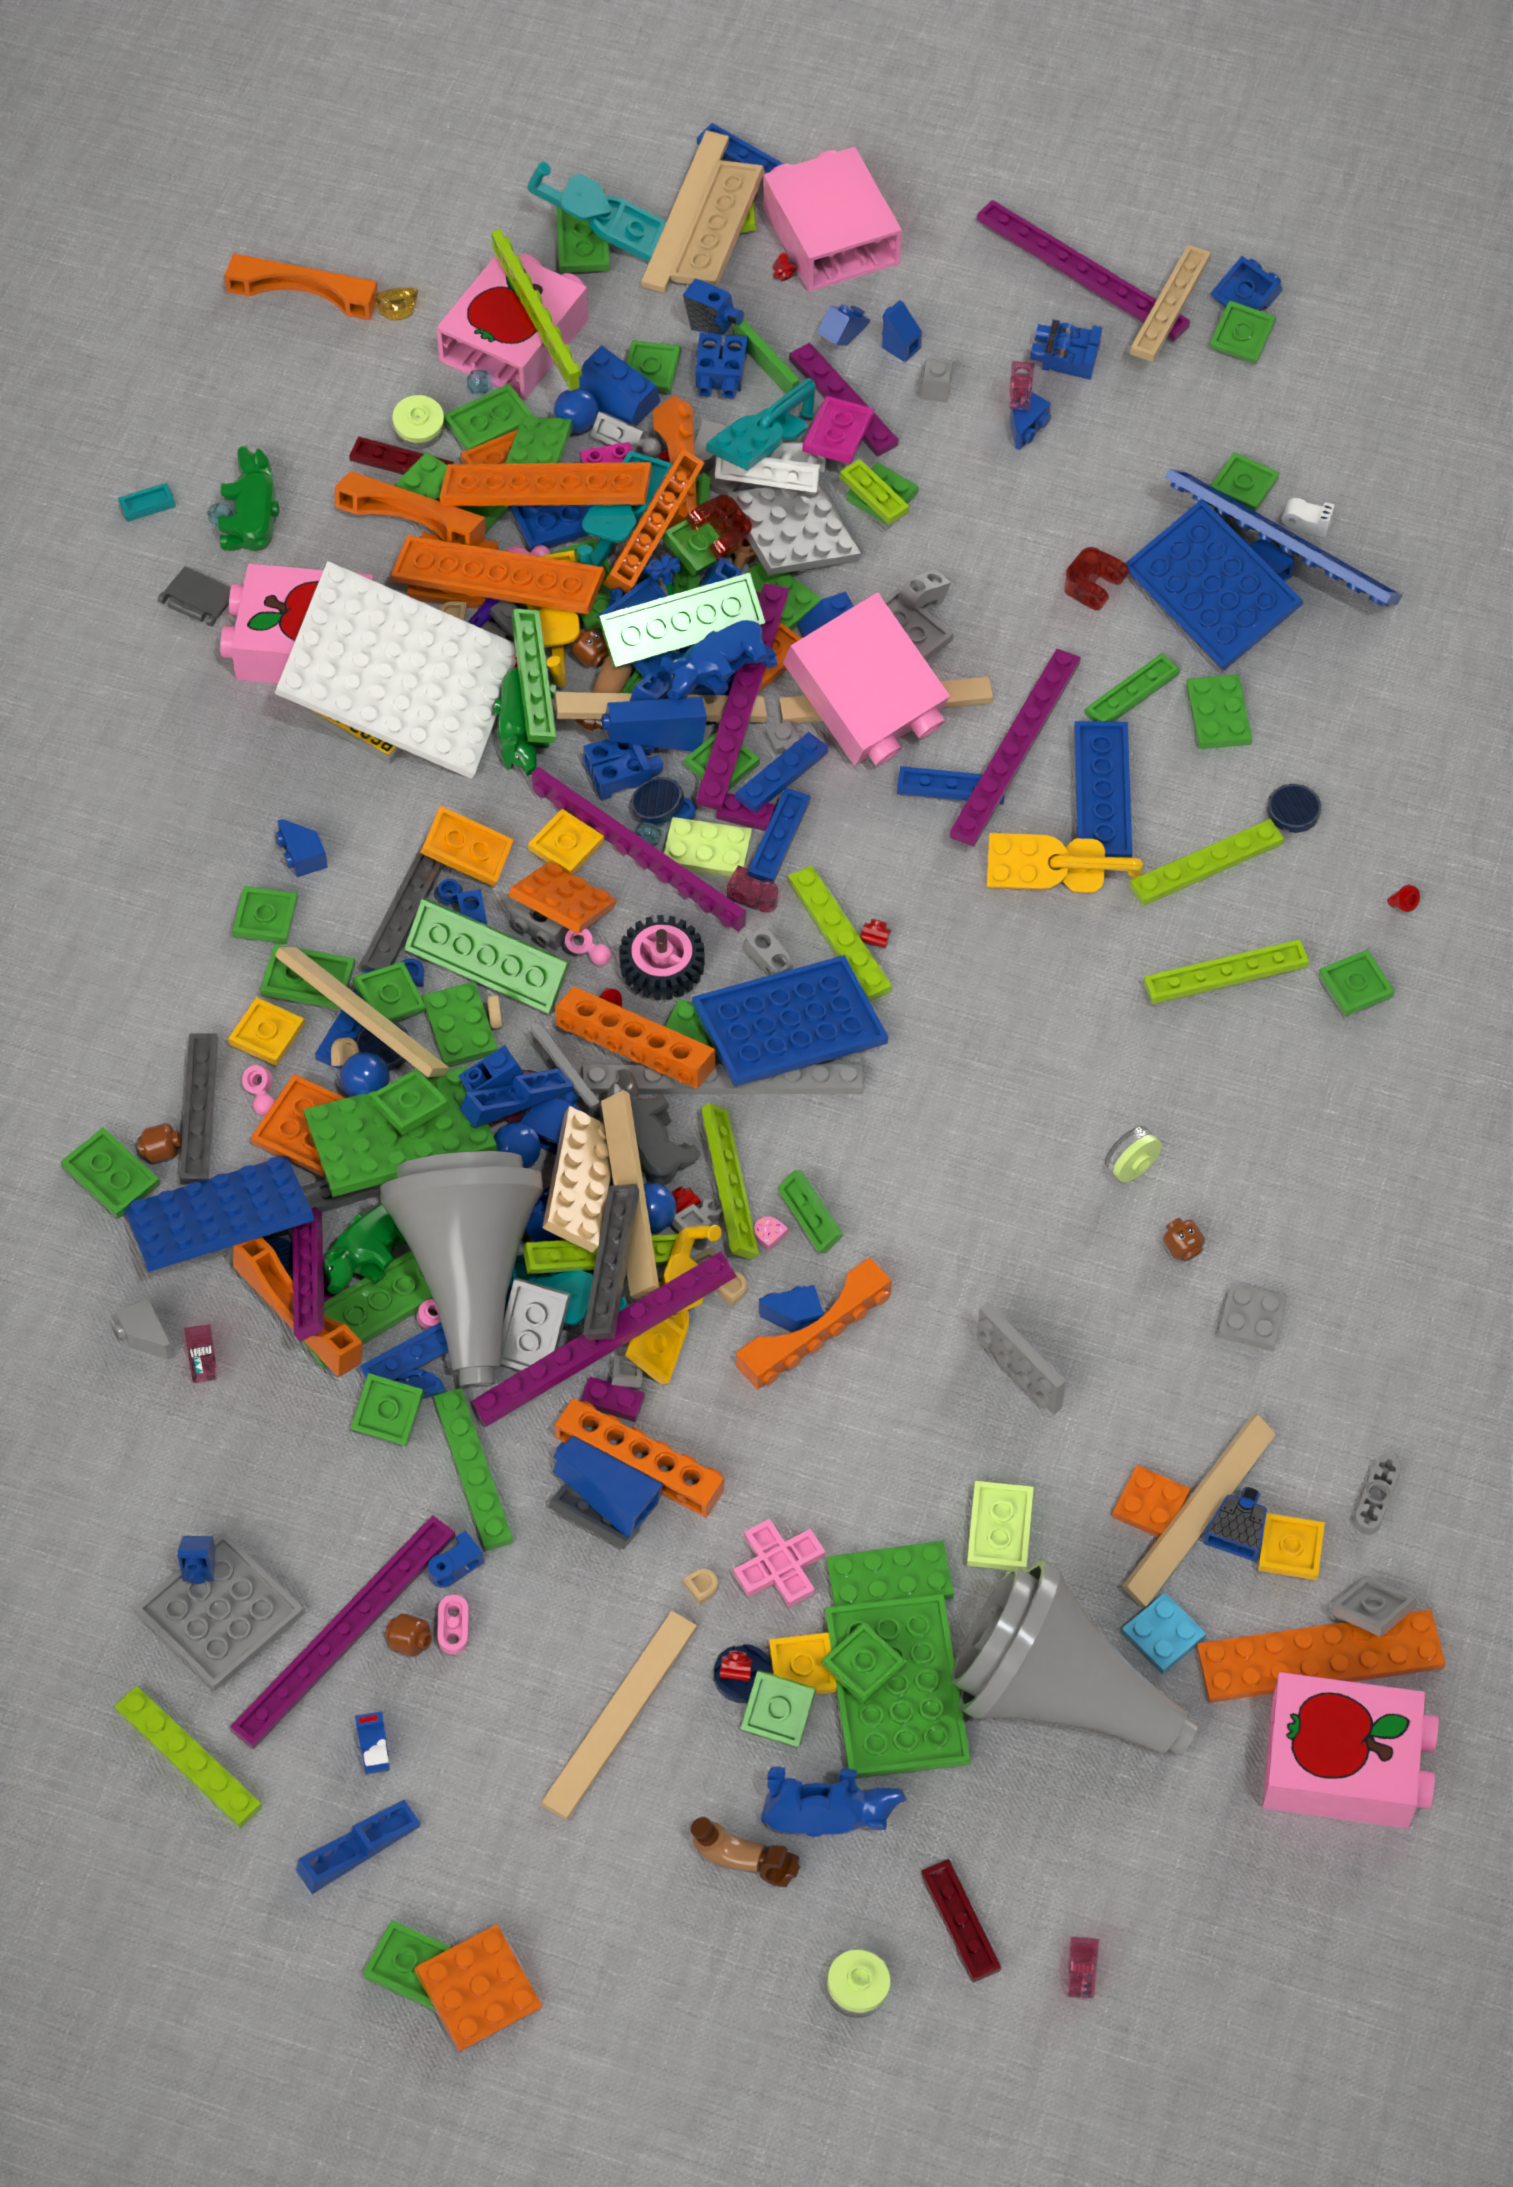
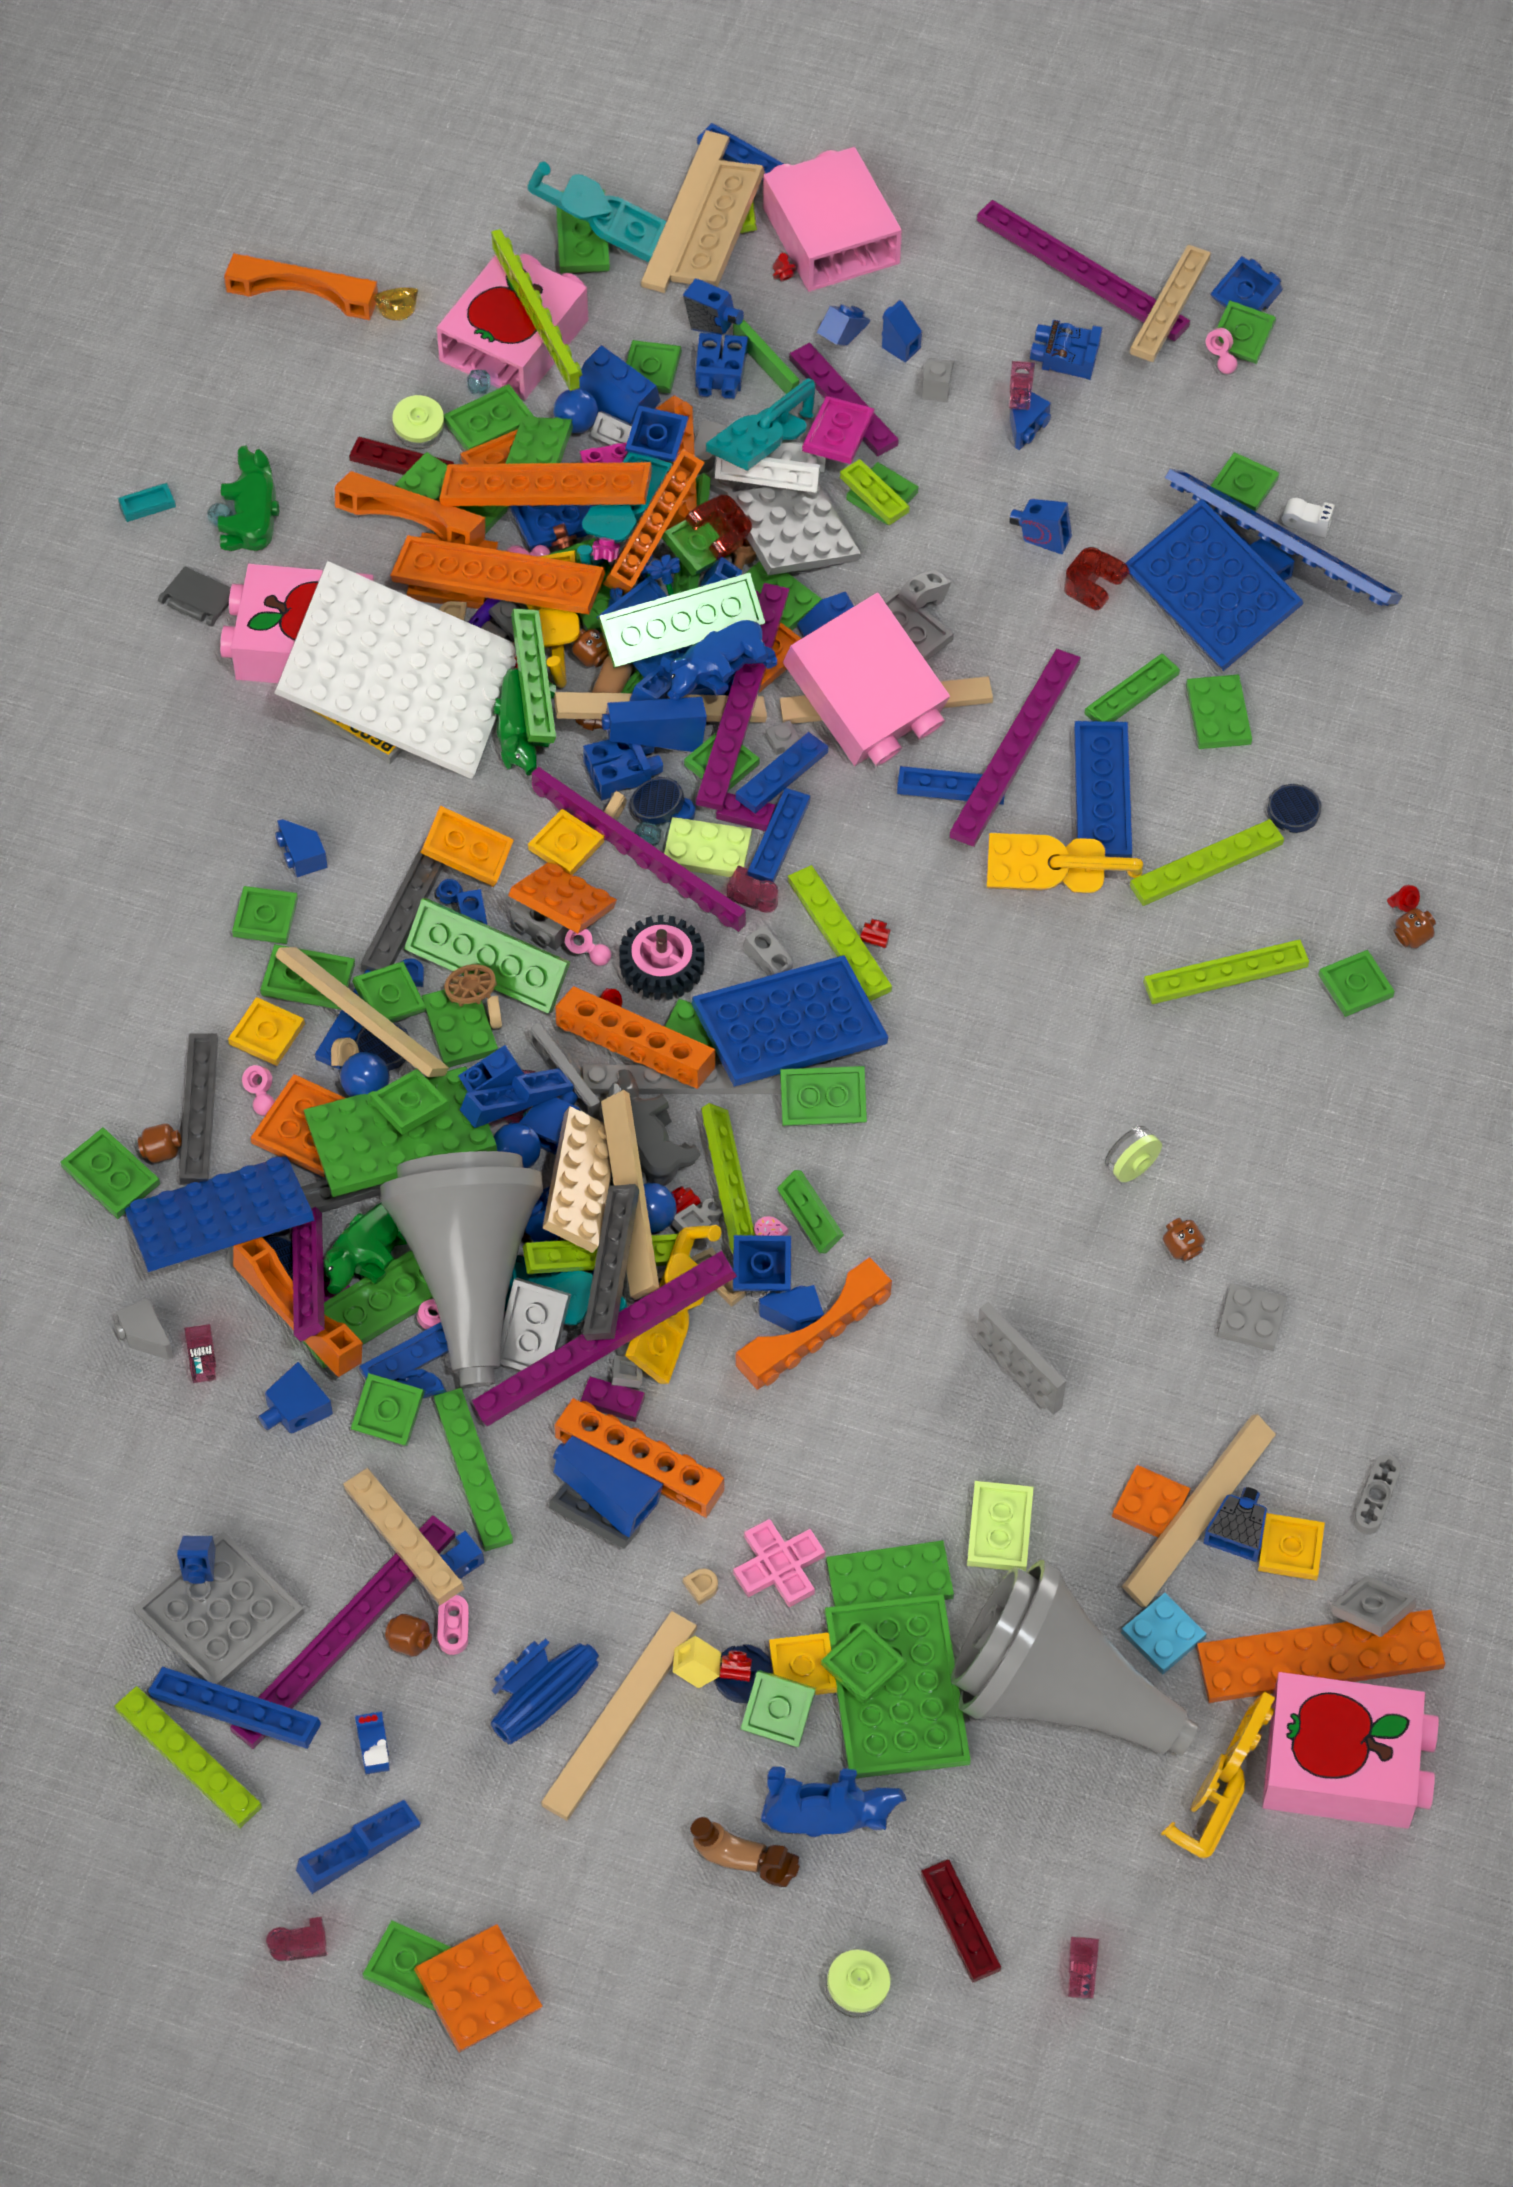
none -> blue plate [148,1667,321,1749]
none -> blue torso [258,1362,333,1433]
none -> clear pink leg [266,1917,328,1962]
none -> tan plate [343,1468,464,1605]
none -> medium nougat wheel [444,964,497,1006]
none -> blue plate [491,1638,599,1745]
none -> copper plate [551,523,577,550]
none -> dark pink plate [591,538,620,562]
none -> tan tile [604,791,627,820]
none -> blue slope [625,406,688,462]
none -> light yellow panel [673,1636,721,1688]
none -> blue slope [733,1235,791,1291]
none -> bright green plate [780,1066,867,1126]
none -> blue torso [1009,499,1072,554]
none -> yellow plate [1161,1692,1275,1858]
none -> bright pink plate [1206,328,1237,374]
none -> dark orange head [1394,908,1436,949]

